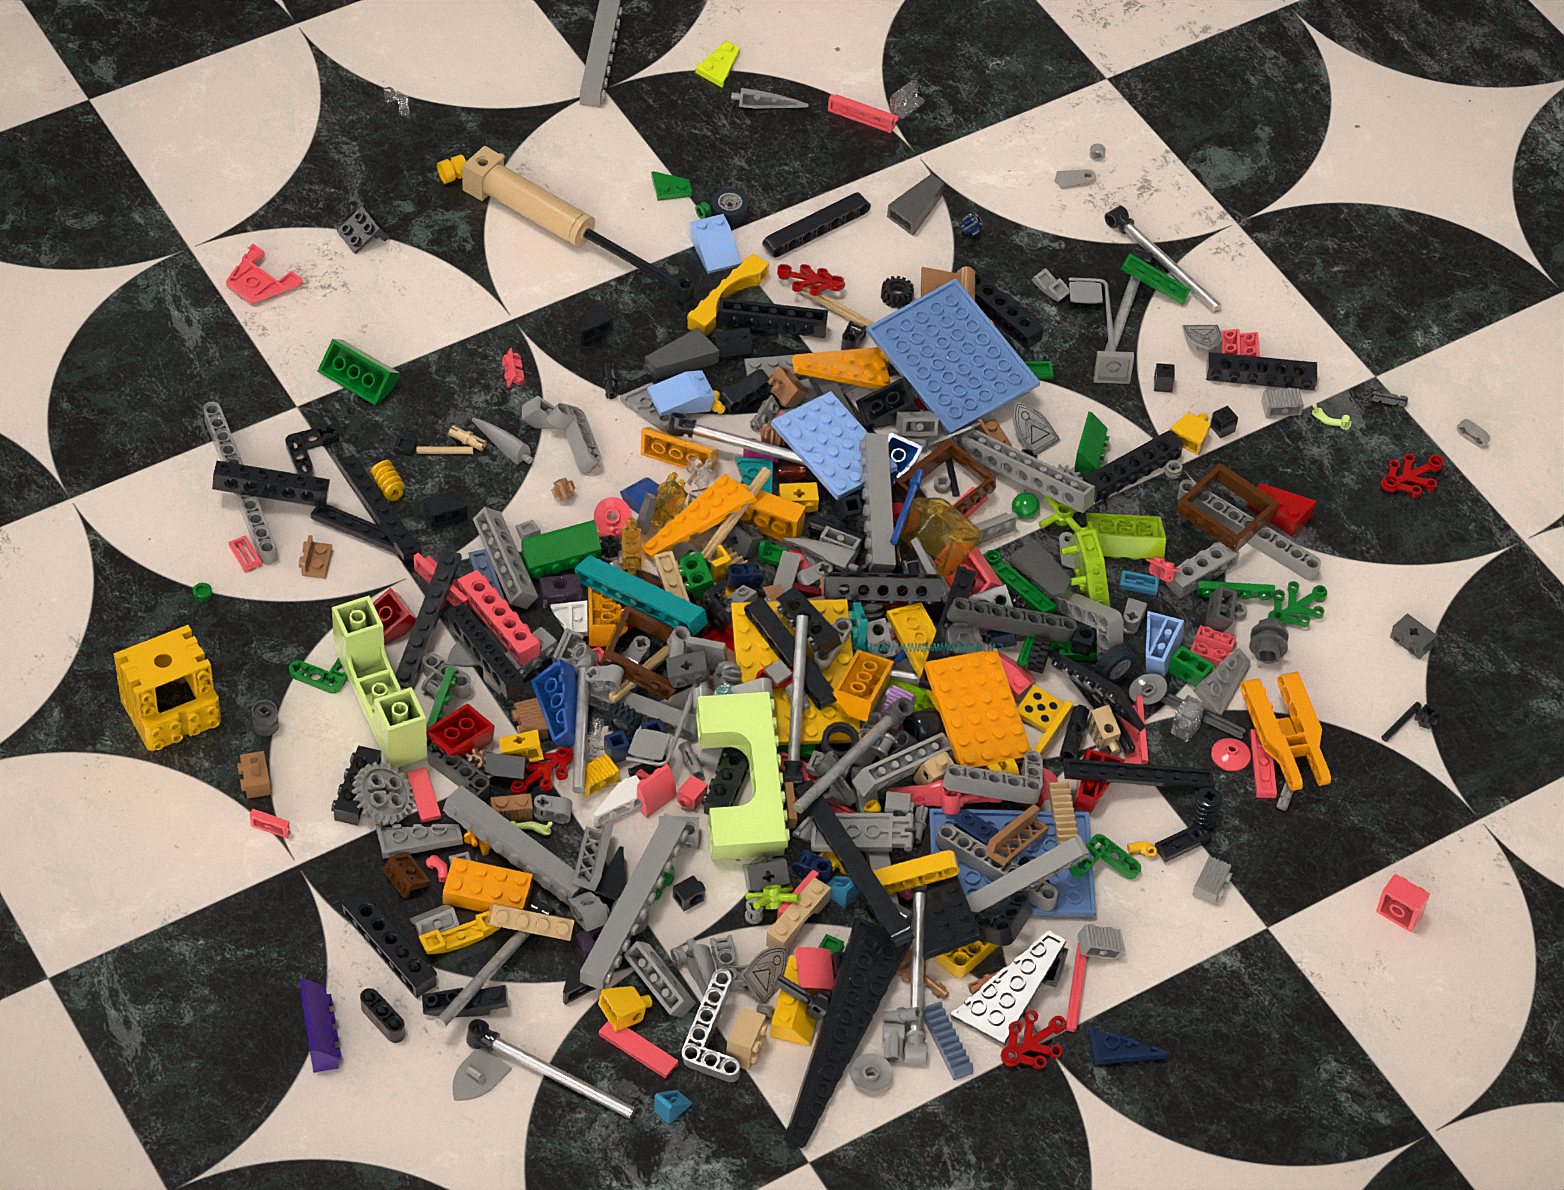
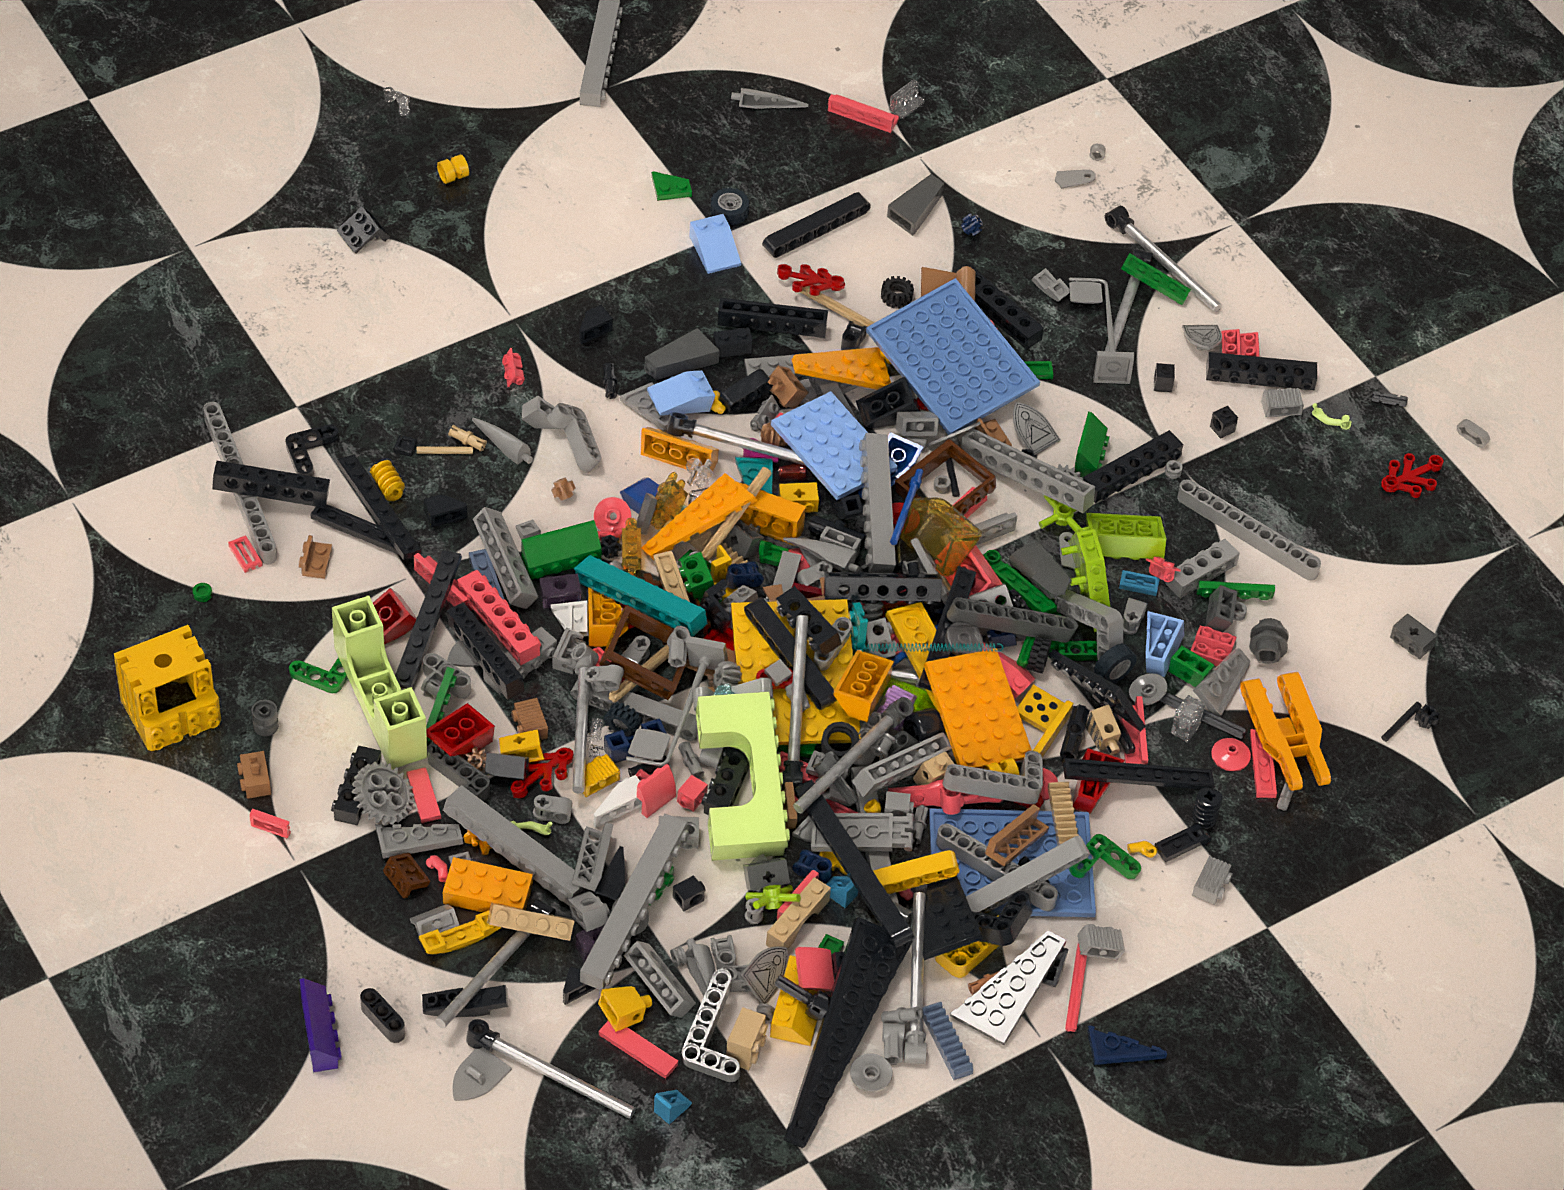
coral wing [226,244,303,304] -> none
green slope [317,339,400,405] -> none
black brick [342,891,437,999] -> none
tan piece [462,146,694,302] -> none
medium nougat brick [490,793,533,823] -> none
blue wedge [531,659,577,748] -> none
dark grey brick [666,650,711,688] -> none
yellow arch [687,253,769,336] -> none
neon yellow wing [695,40,740,88] -> none
green bush [695,202,712,219] -> none
medium nougat piece [895,947,949,999] -> none
dark blue brick [954,809,999,846] -> none
red plant [1000,1010,1067,1069] -> none
green hair [1011,492,1040,519] -> none
black brick [1071,623,1097,657] -> none
yellow torso [1170,413,1211,455] -> none
reddish brown window [1176,463,1279,553] -> none
red wedge [1247,483,1317,537] -> none
green plant [1267,581,1327,628] -> none
coral brick [1376,874,1430,932] -> none

